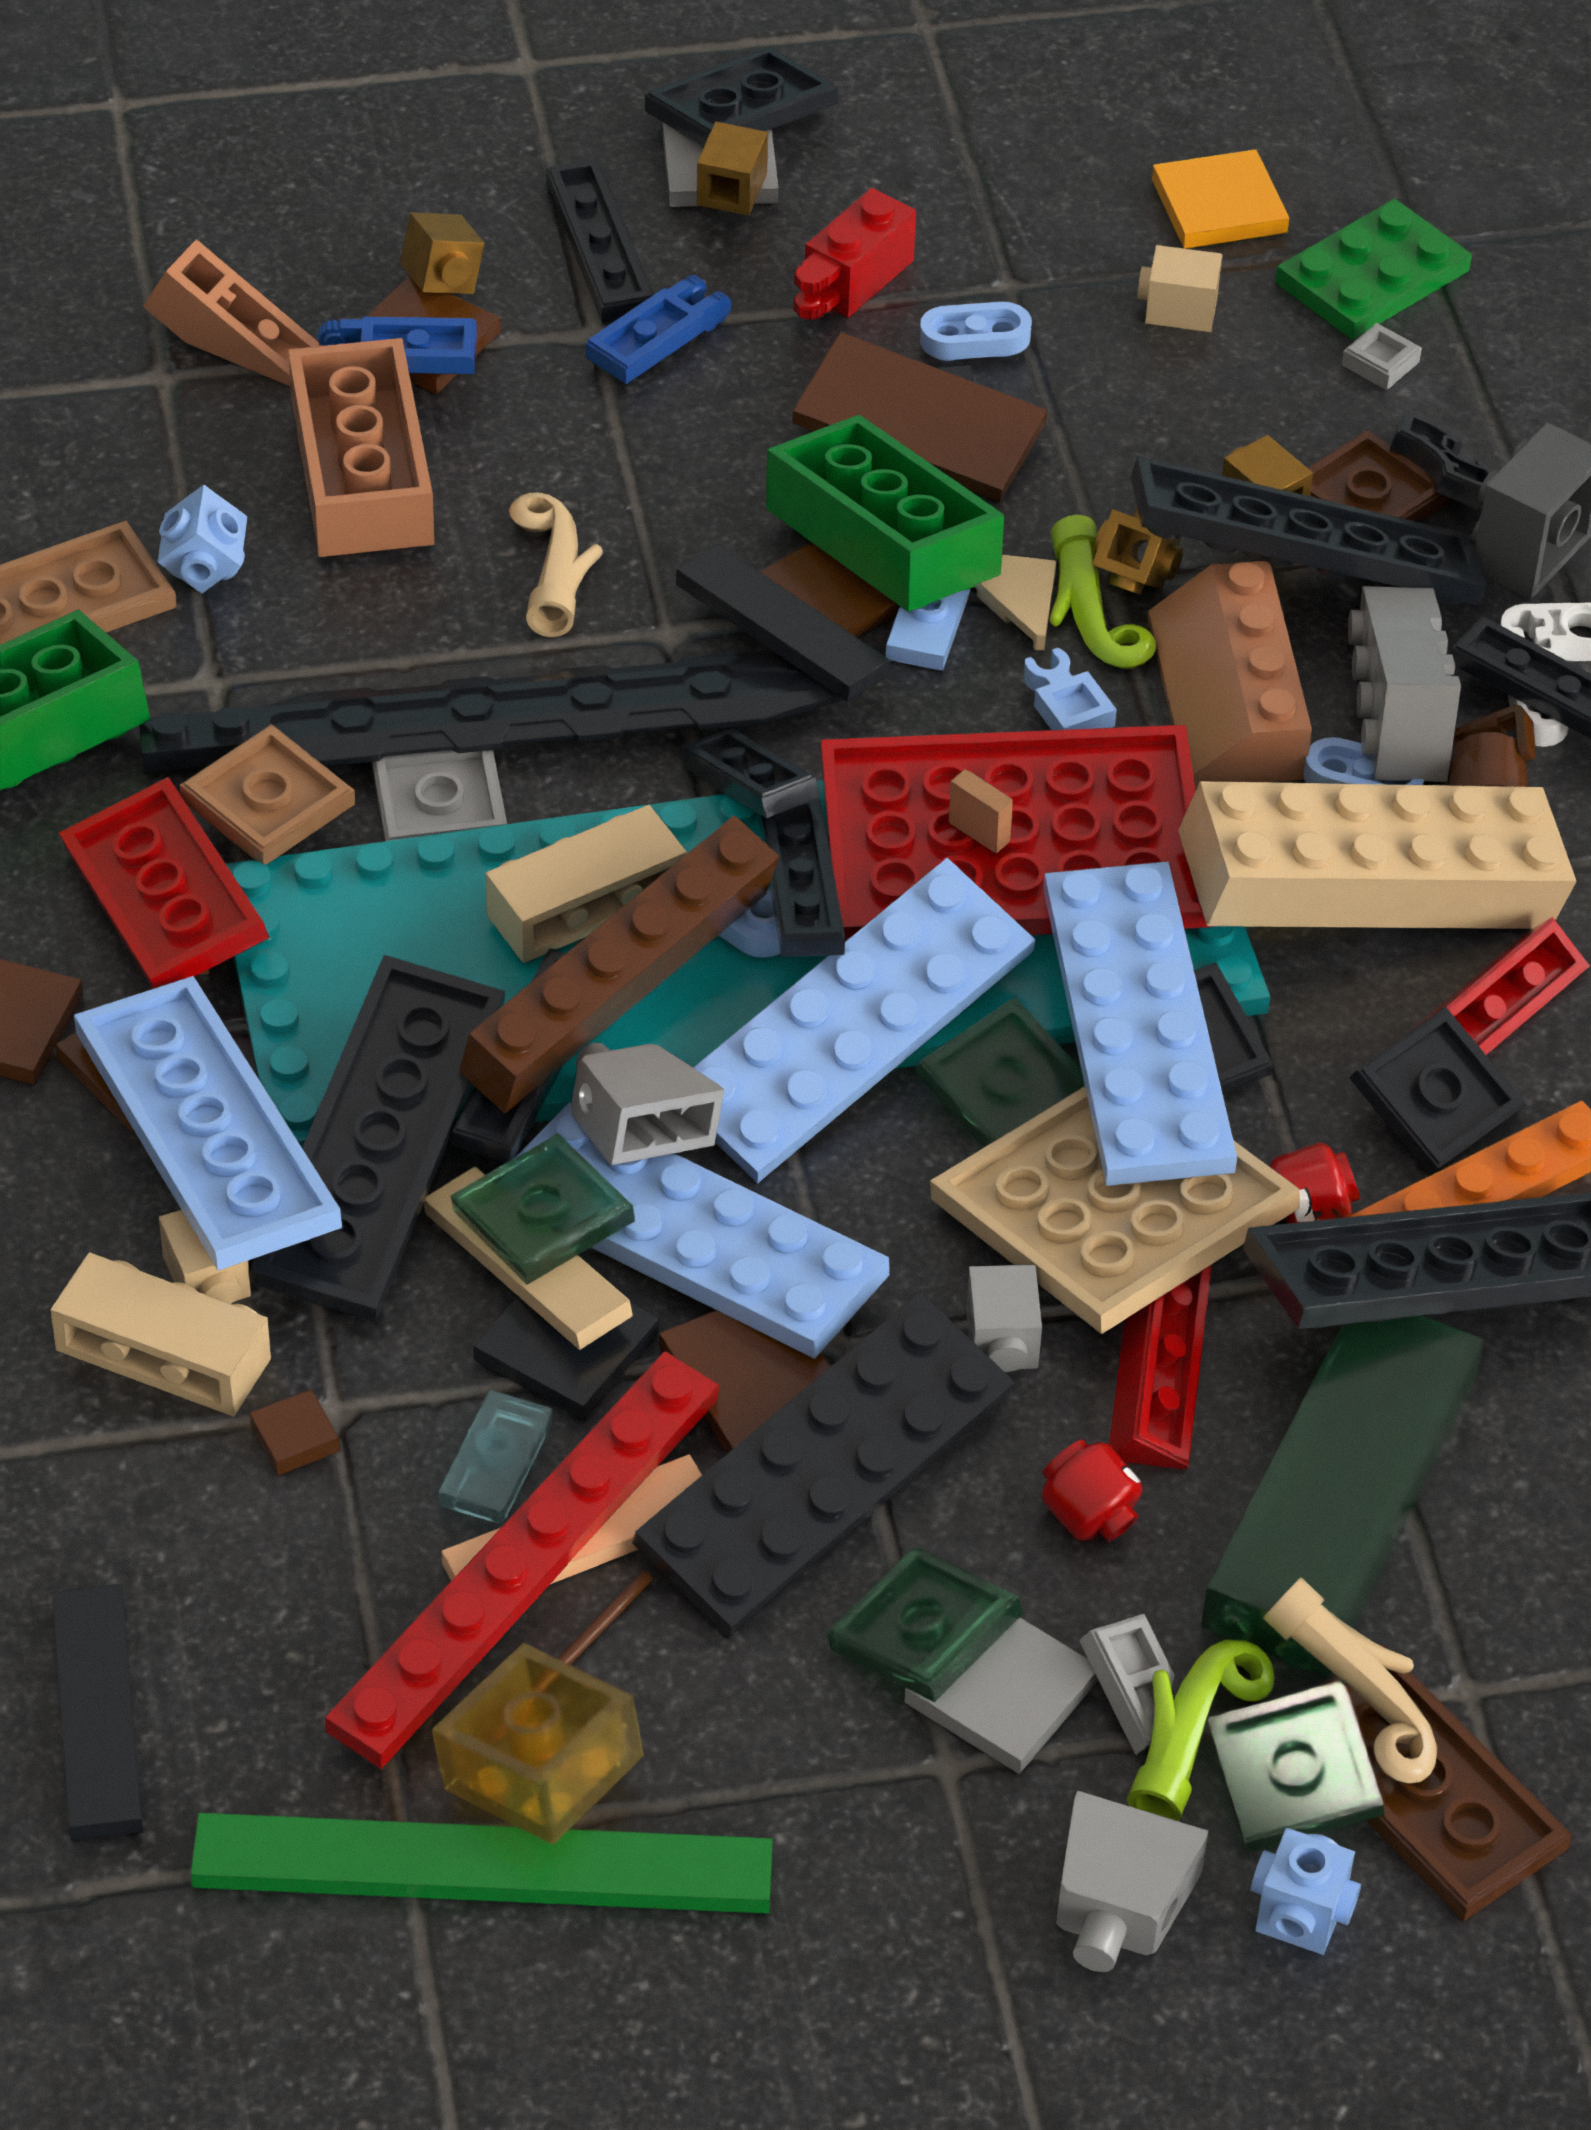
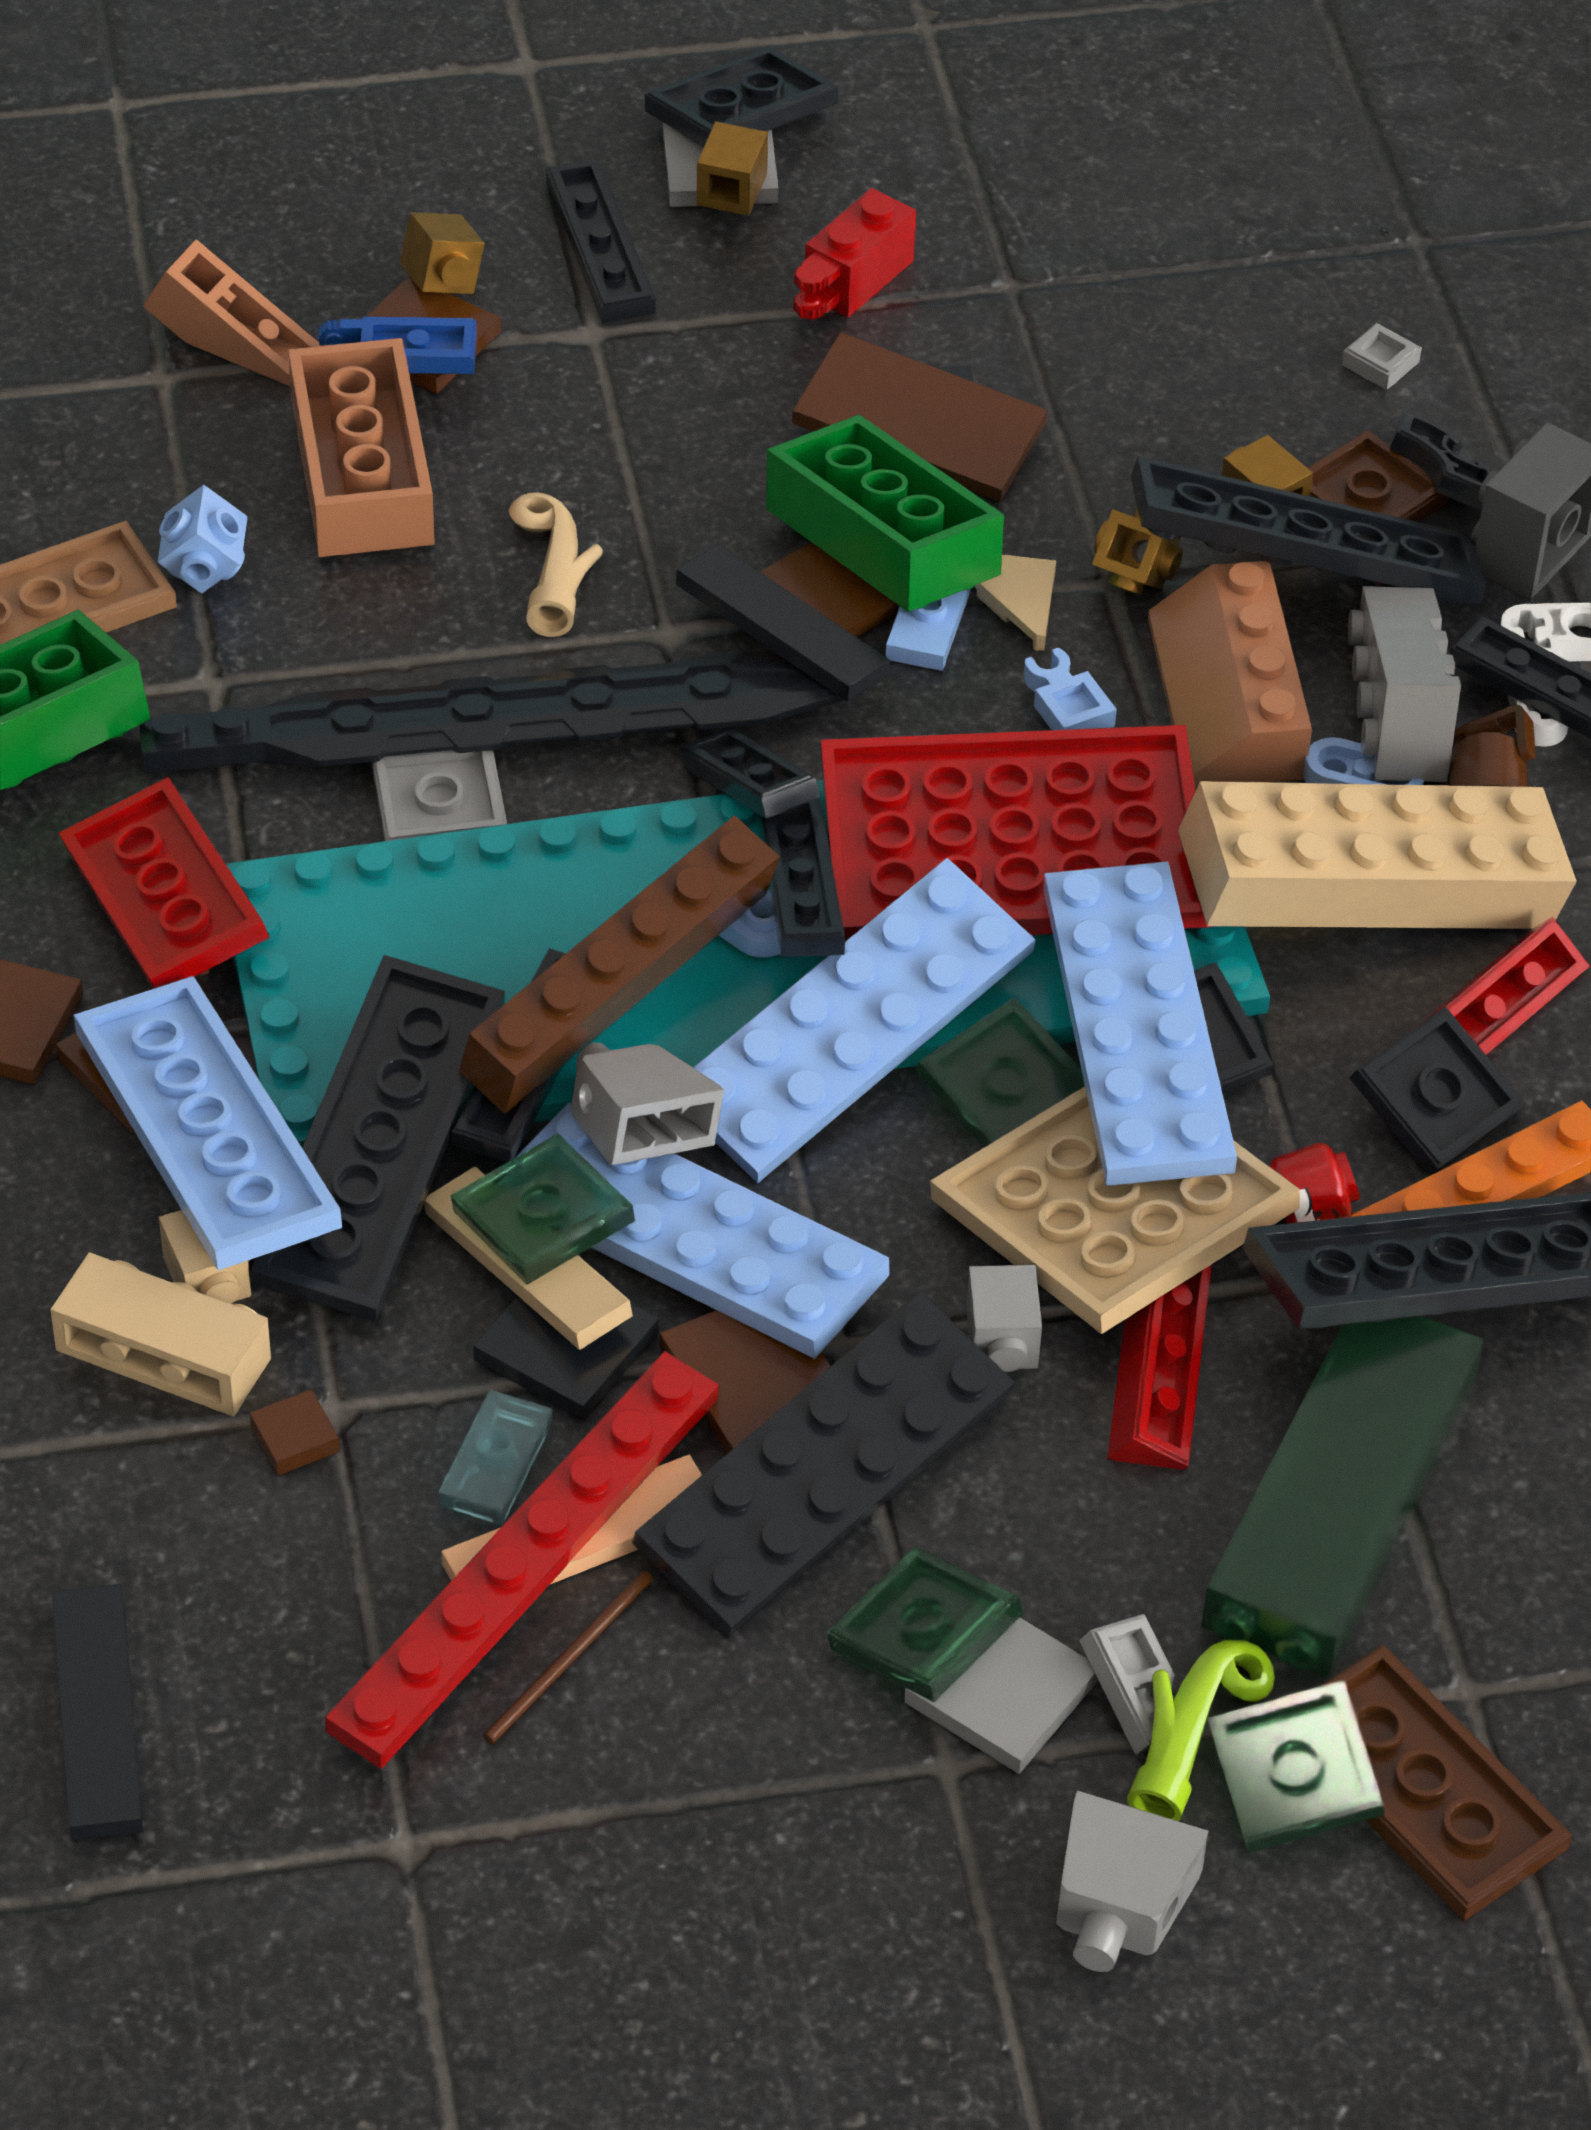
medium nougat tile [180,724,355,865] -> none
green tile [191,1813,773,1914] -> none
clear yellow brick [432,1642,644,1845] -> none
tan brick [485,805,687,963] -> none
blue hinge [586,275,732,384] -> none
light blue plate [919,302,1032,361] -> none
medium nougat tile [949,769,1013,853] -> none
red head [1041,1439,1143,1543] -> none
lime plant [1049,515,1156,669] -> none
tan brick [1137,245,1223,332] -> none
light orange tile [1152,149,1290,249] -> none
light blue brick [1250,1827,1361,1955] -> none
tan plant [1263,1577,1438,1783] -> none
green plate [1275,198,1472,340] -> none

